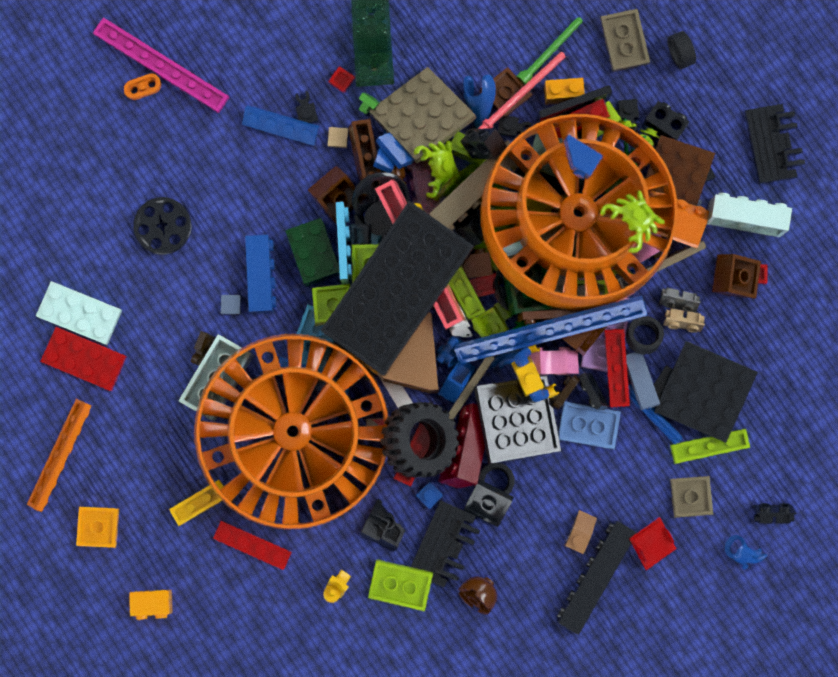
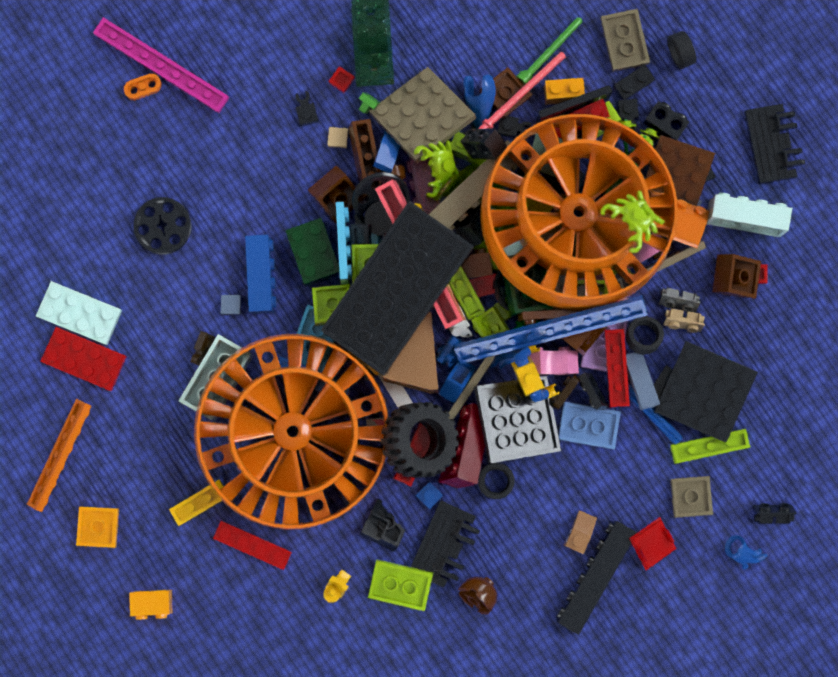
blue plate [242,105,319,146] -> none
blue tile [376,133,414,169] -> none
black tile [464,479,514,527] -> none
blue slope [564,135,603,179] -> none
none -> black plate [613,64,656,100]

